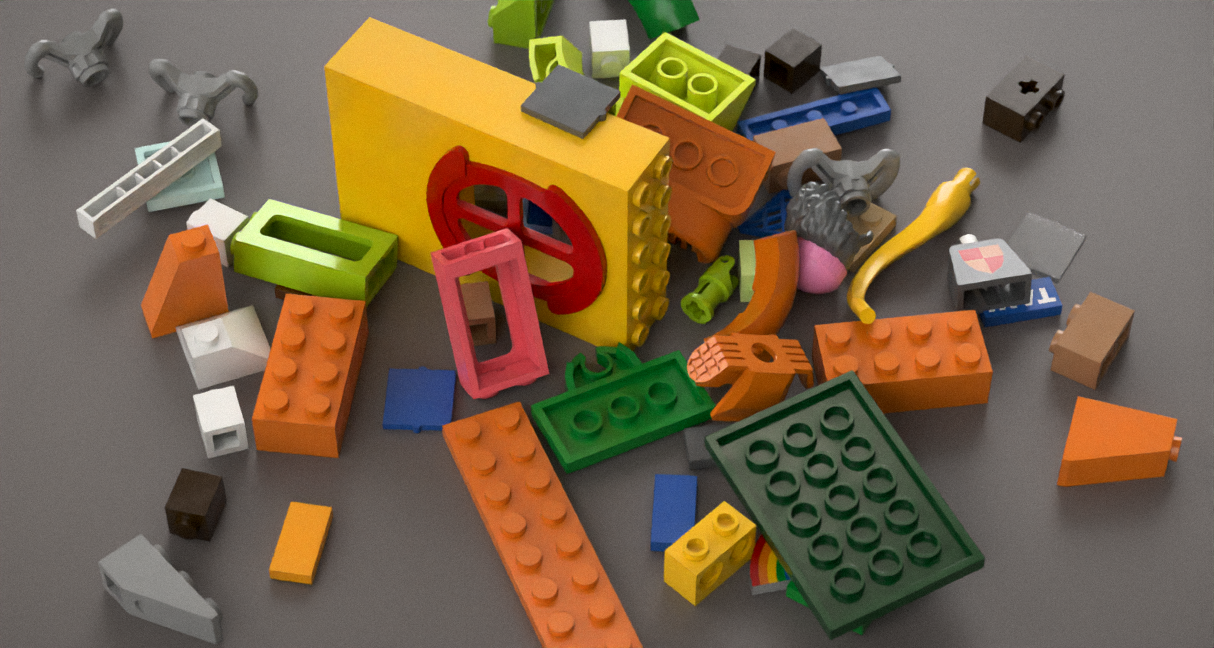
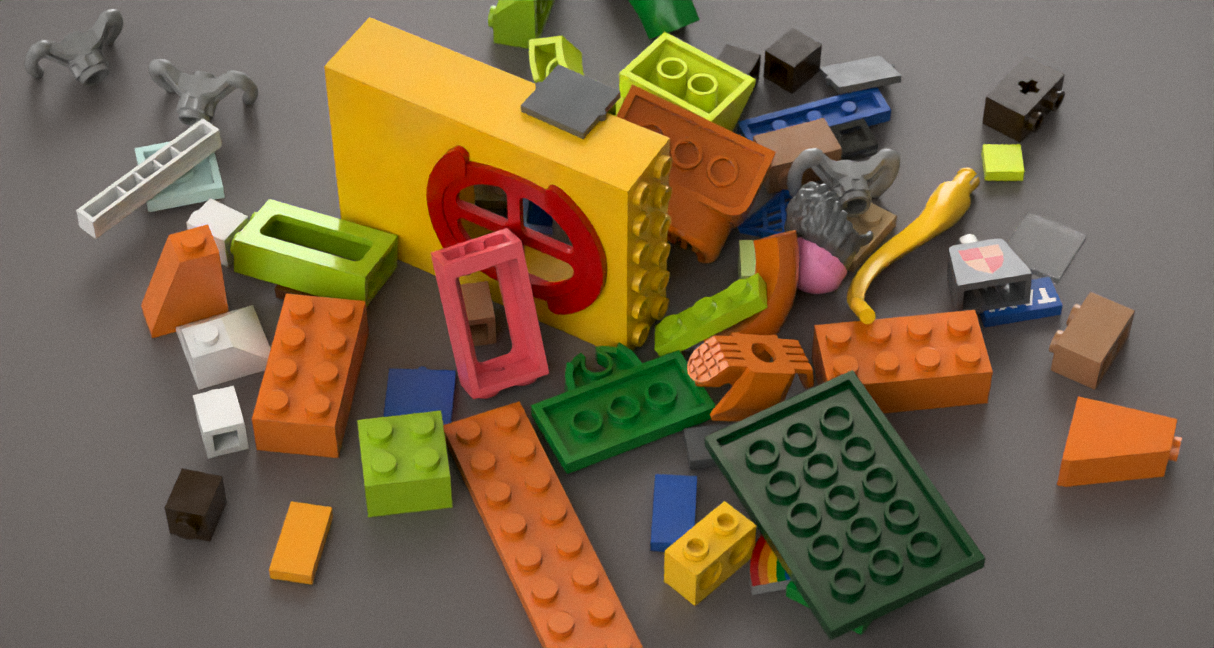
light grey slope [98,534,223,644] -> none
white brick [589,20,630,79] -> none
lime piece [681,255,739,324] -> none
none -> lime brick [357,411,453,517]
none -> lime plate [655,273,767,357]
none -> clear smoke plate [830,118,878,161]
none -> neon yellow tile [981,144,1024,181]

